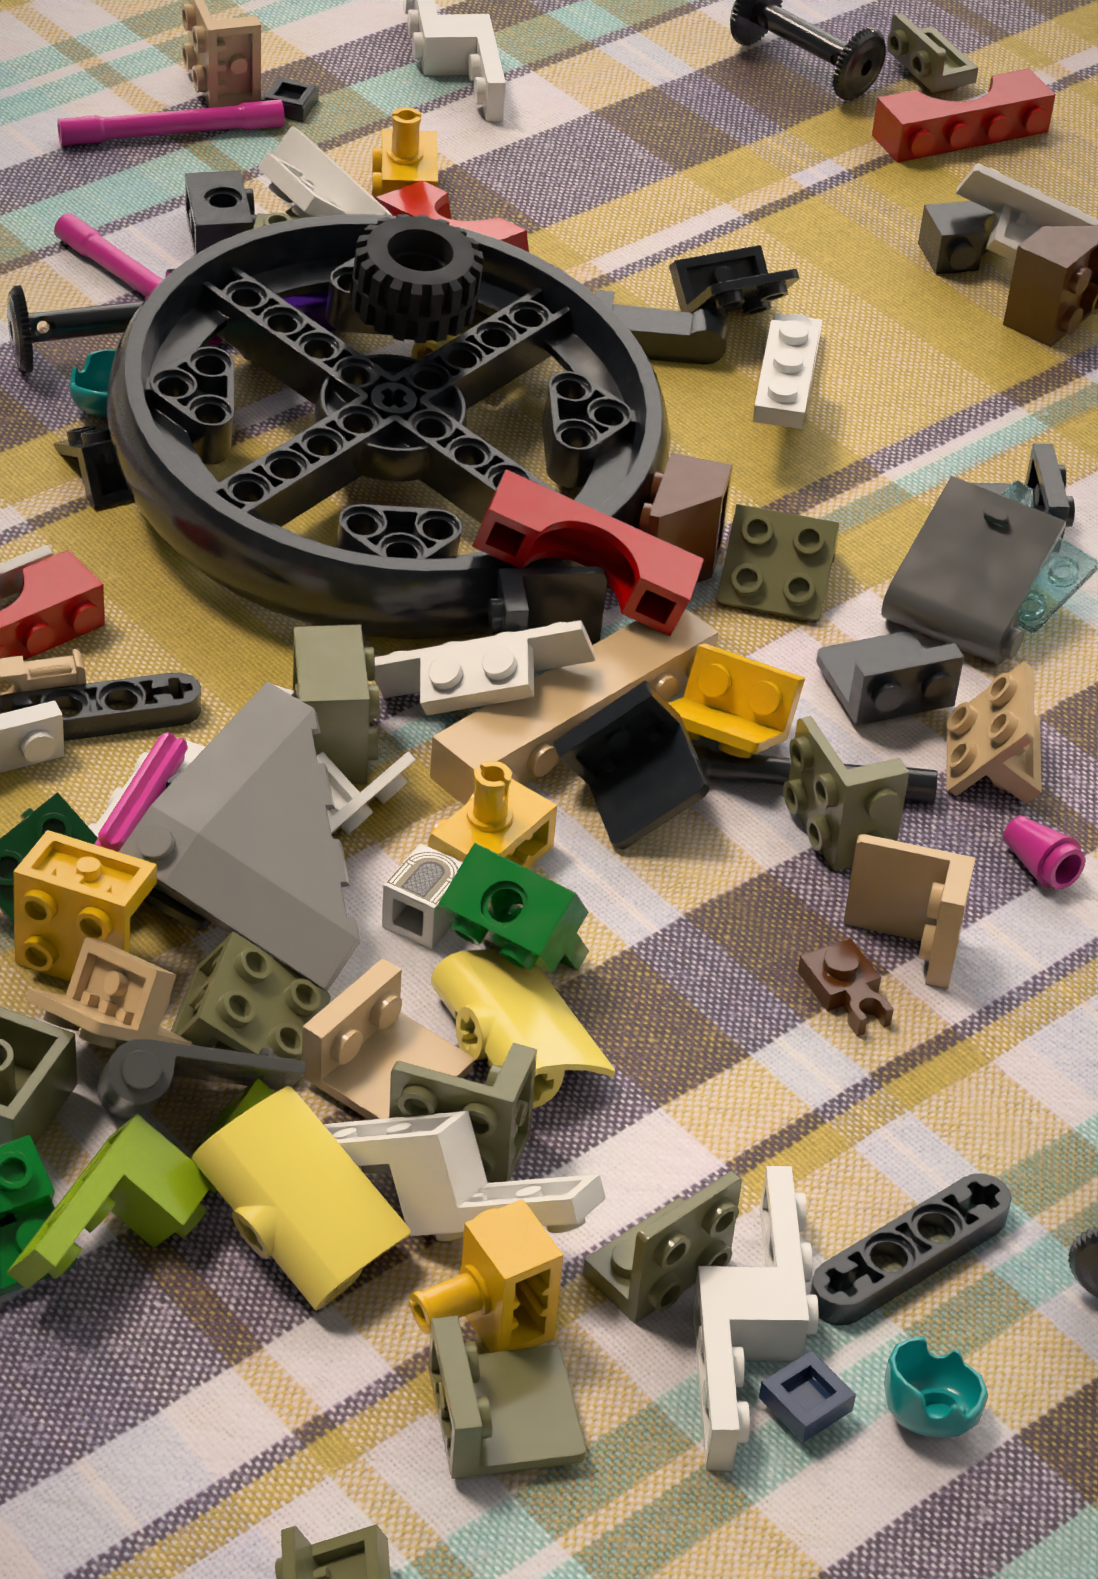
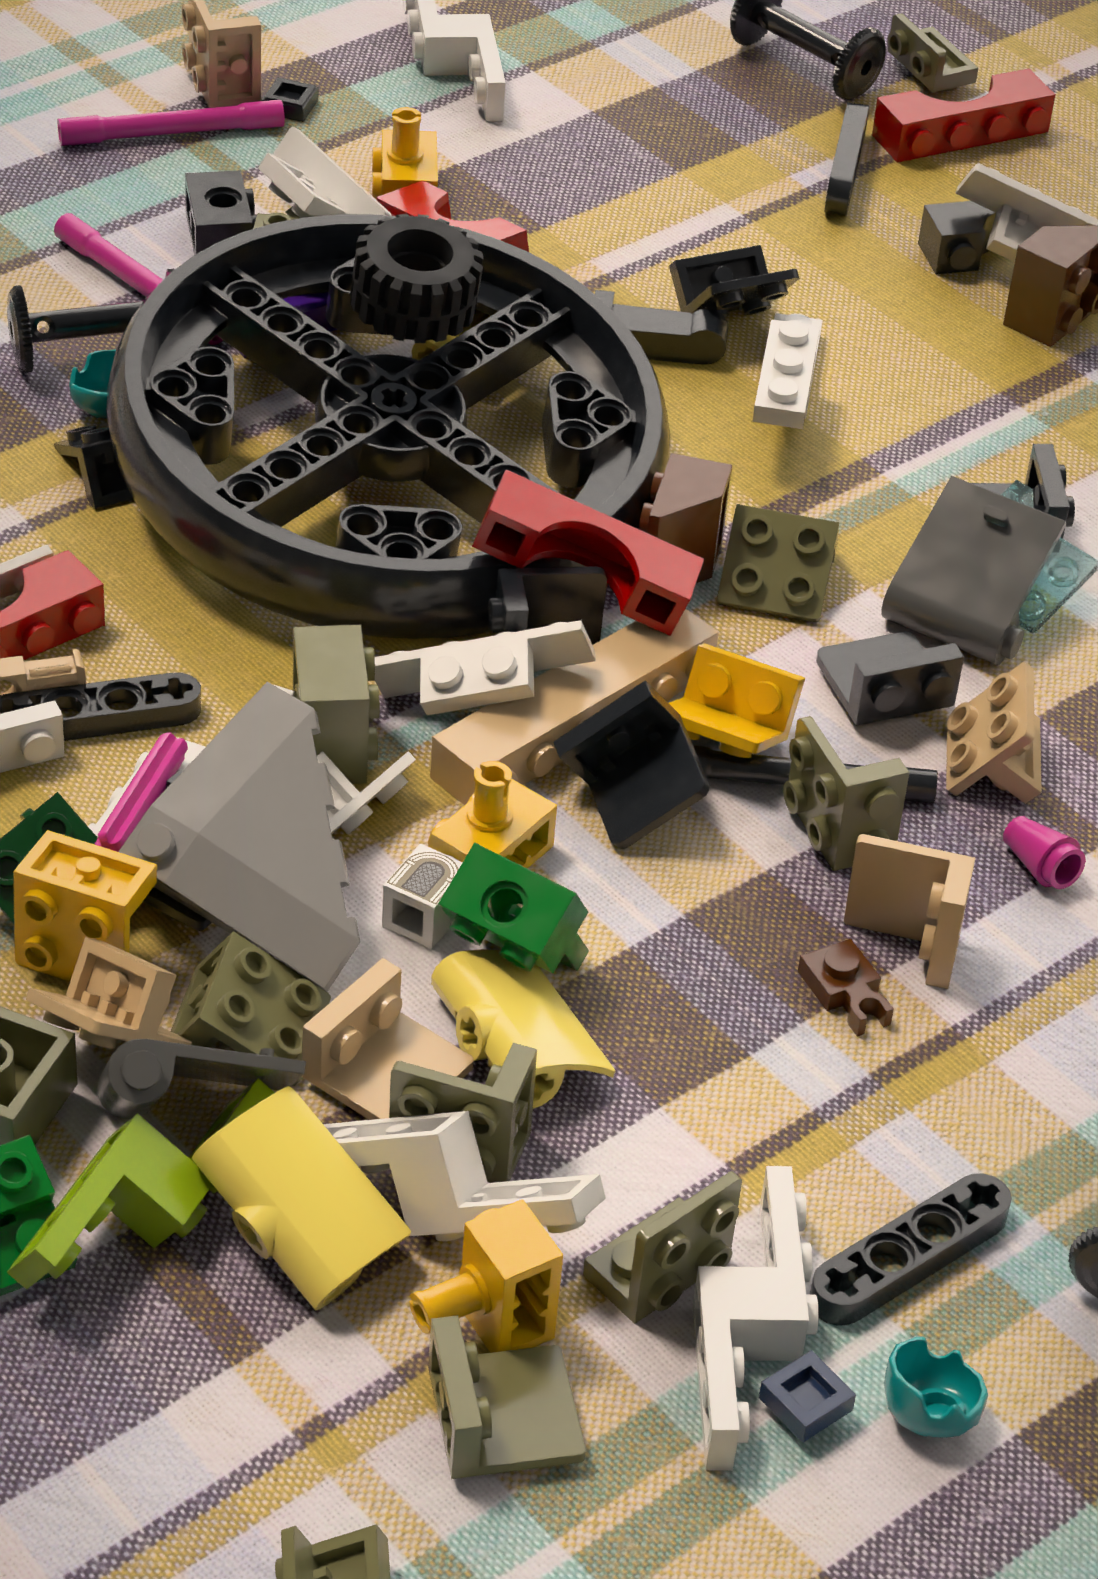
none -> beam [824,102,869,216]

